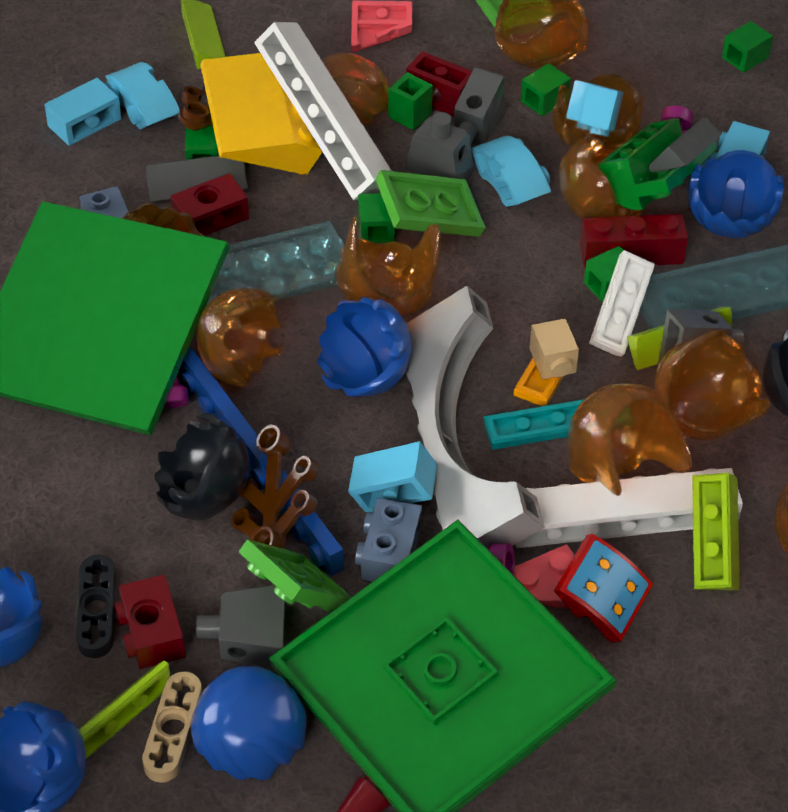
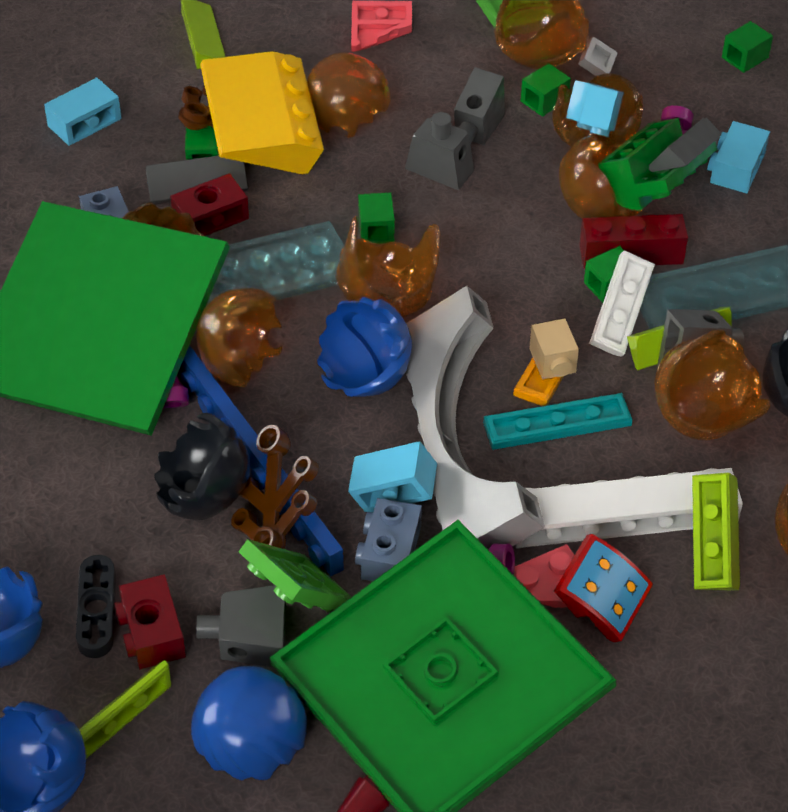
medium azure brick [105,62,180,129] -> none
tan beam [142,672,202,783] -> none
white brick [254,22,392,200] -> none
bright green plate [375,170,486,237] -> none
green brick [388,72,433,130] -> none
dark red brick [406,51,472,117] -> none
medium azure brick [471,136,551,207] -> none
clear orange piece [568,383,692,496] -> none
blue piece [688,150,784,239] -> none
none -> light grey plate [578,37,618,79]

